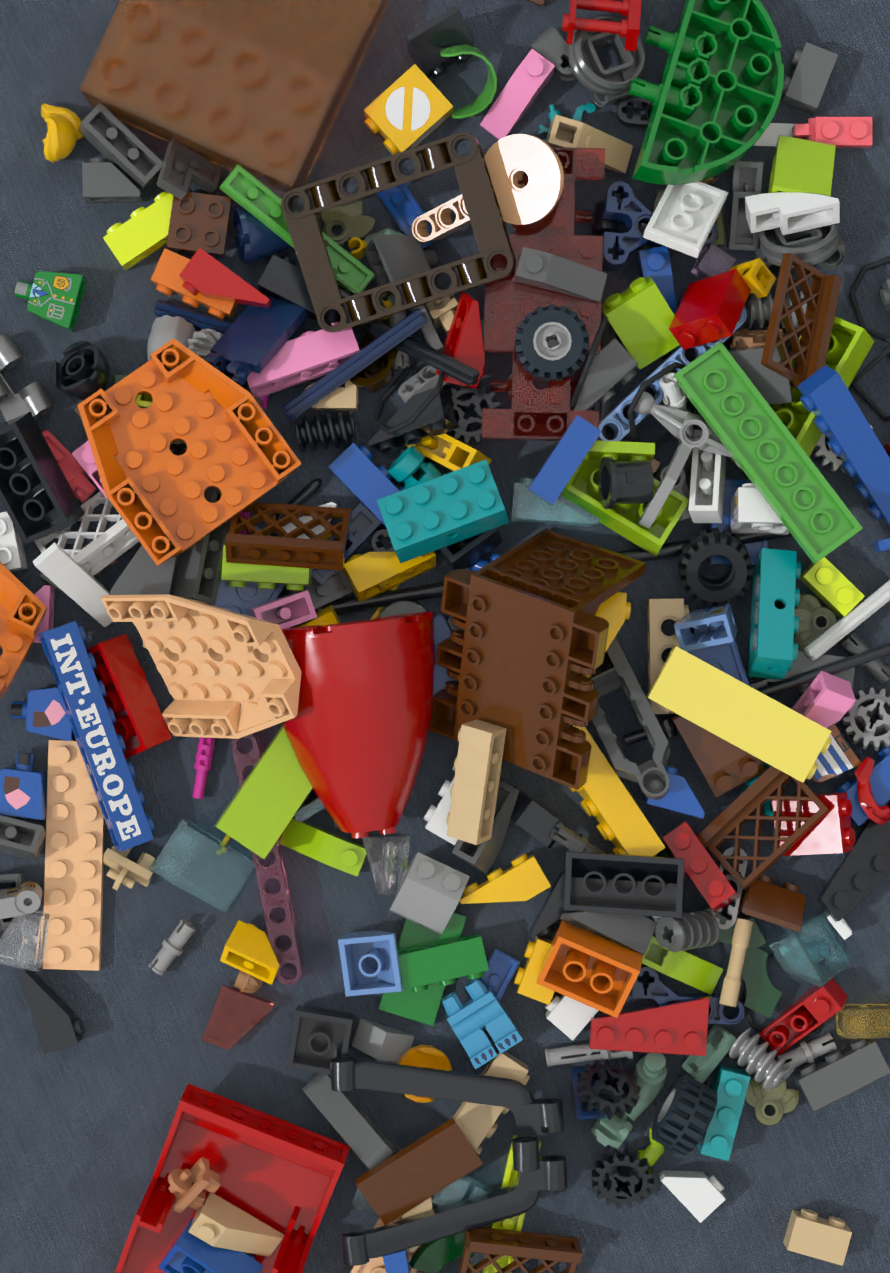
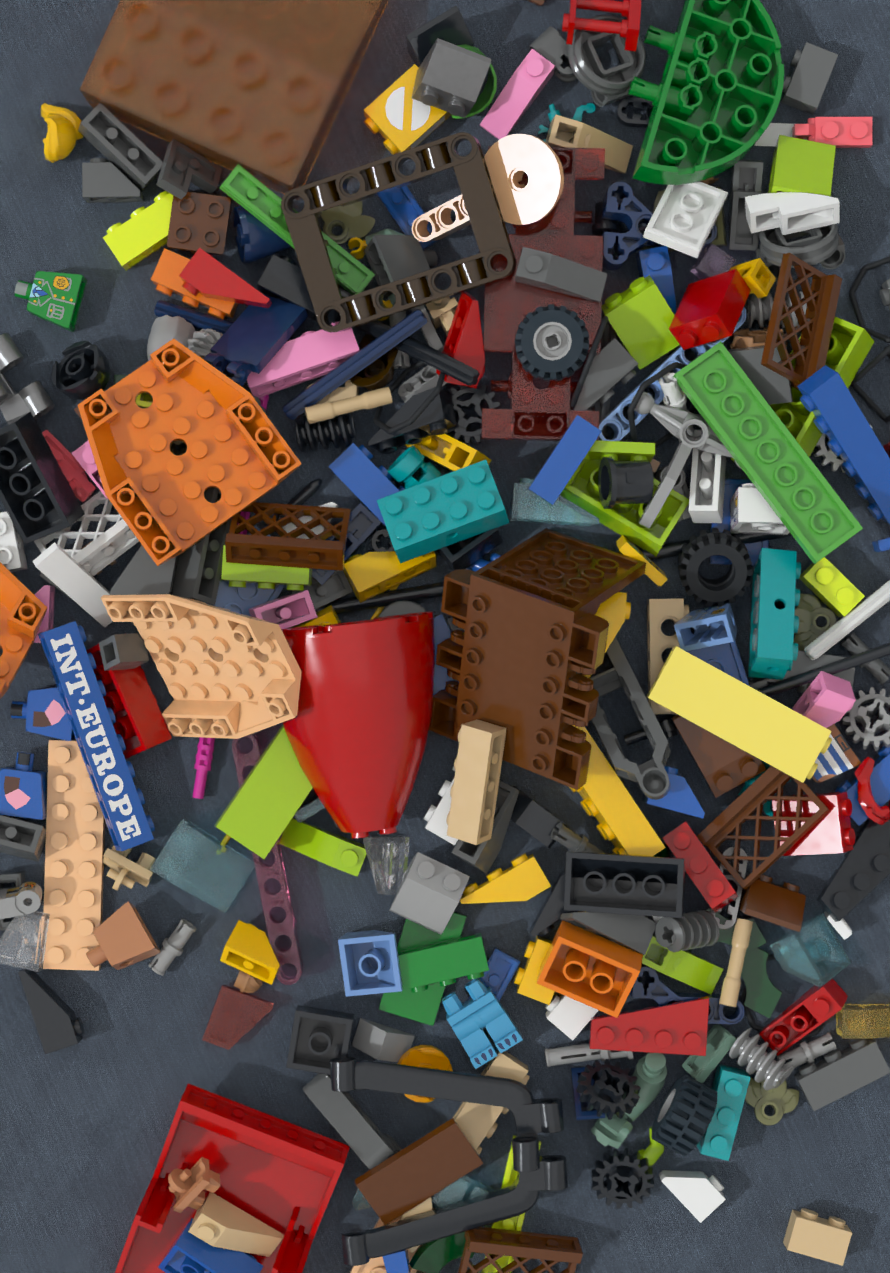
none -> nougat torso [86,901,161,970]
none -> dark grey brick [99,633,149,671]
none -> tan piece [304,387,393,424]
none -> flat silver slope [412,38,491,118]
none -> yellow tile [616,535,668,586]

